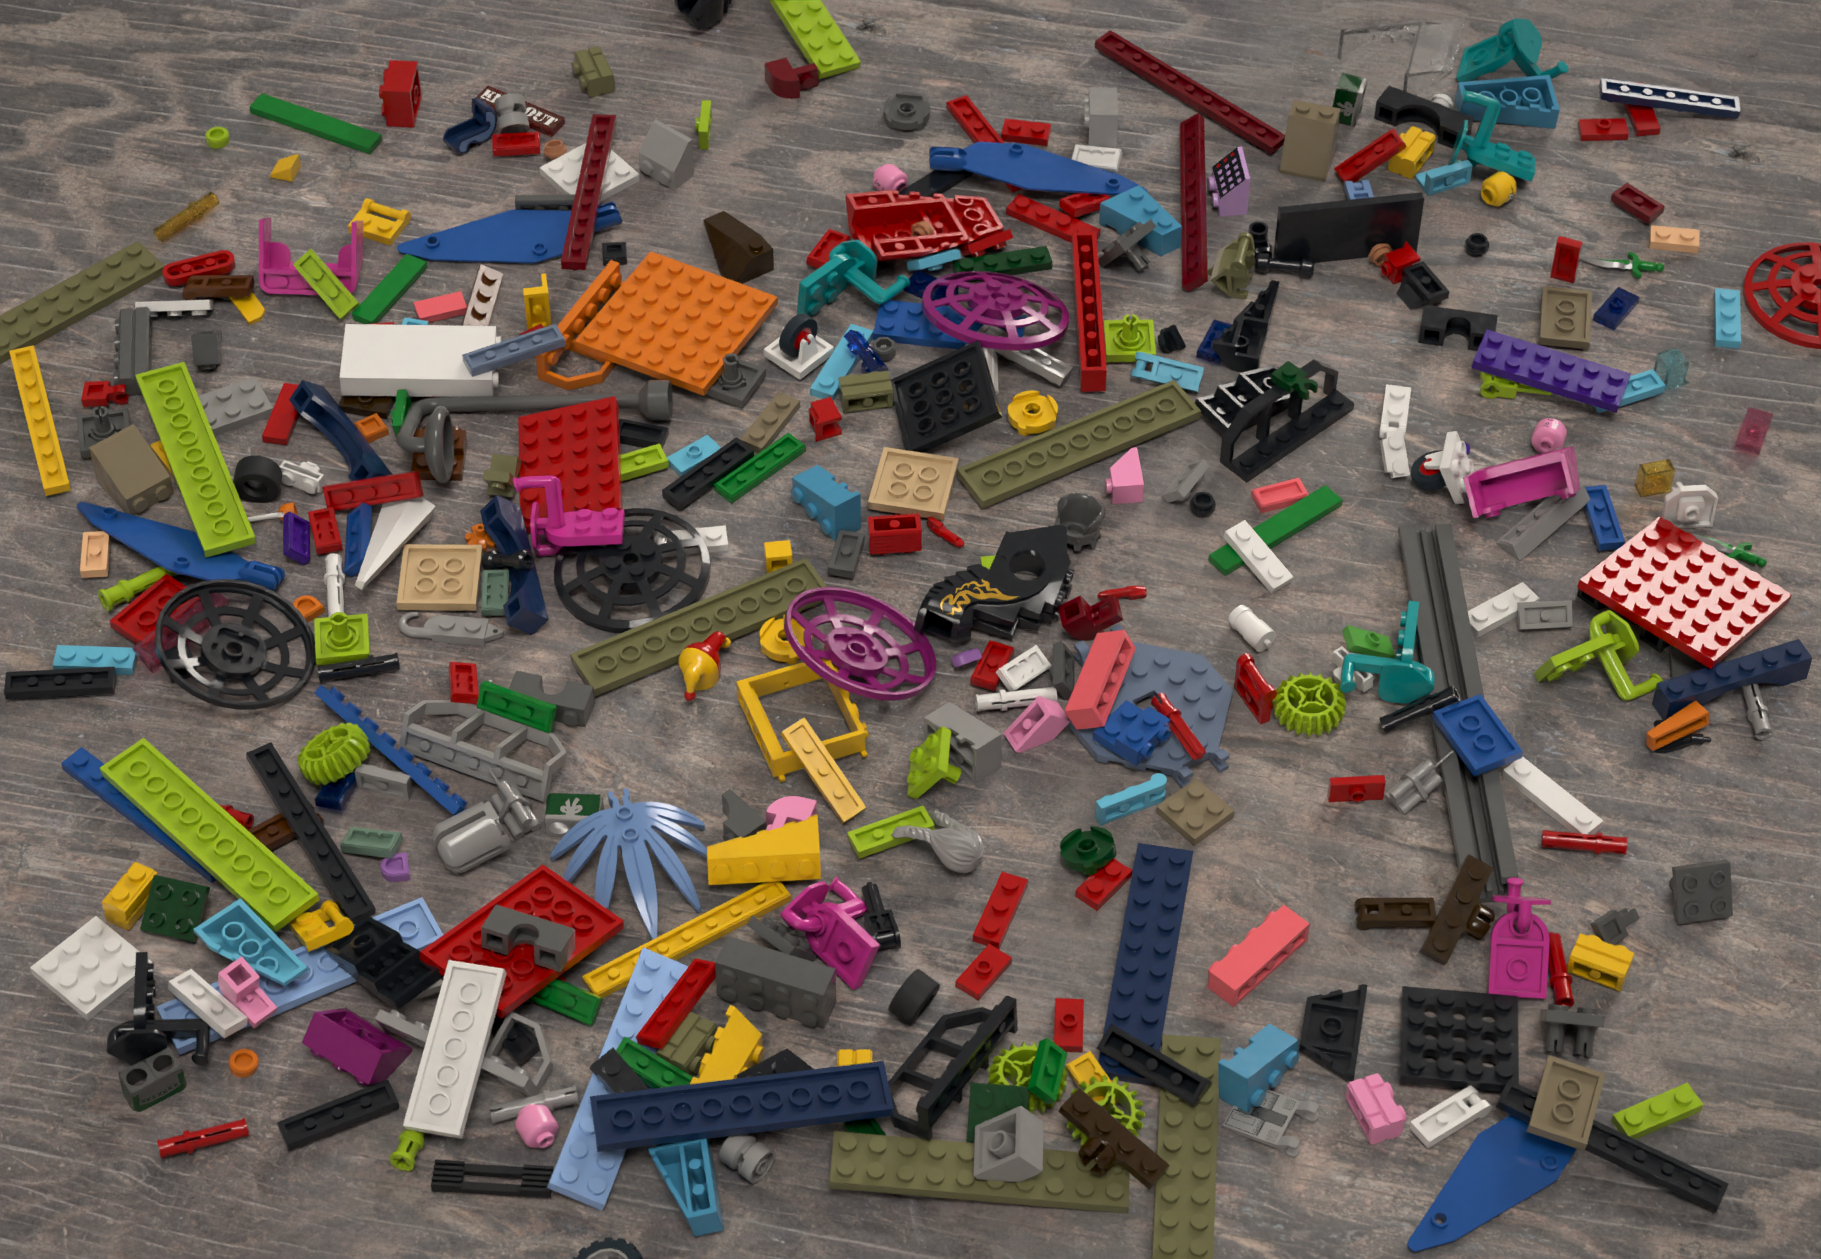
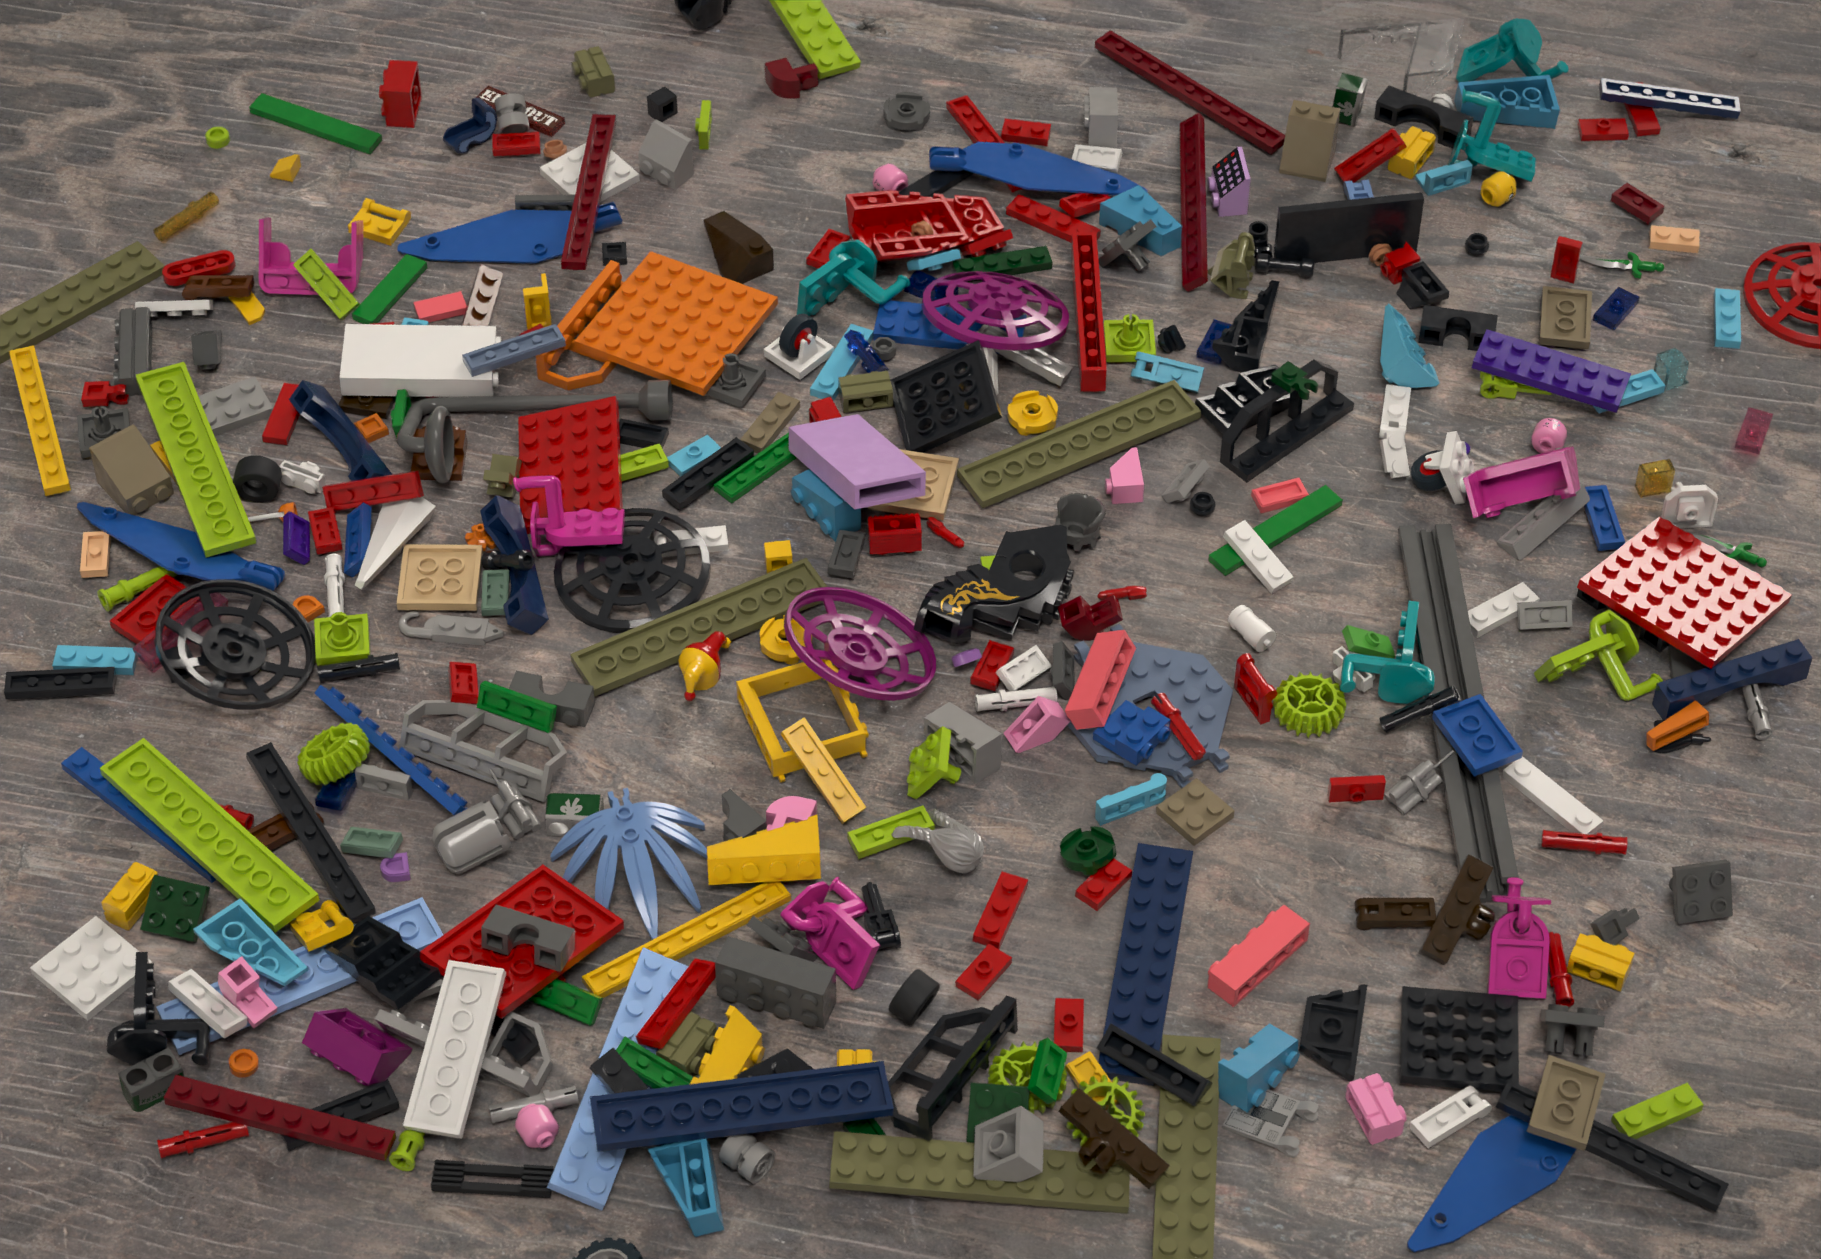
none -> dark red plate [164,1075,396,1161]
none -> black plate [647,86,678,122]
none -> lavender brick [789,414,926,509]
none -> medium azure wedge [1380,304,1440,388]

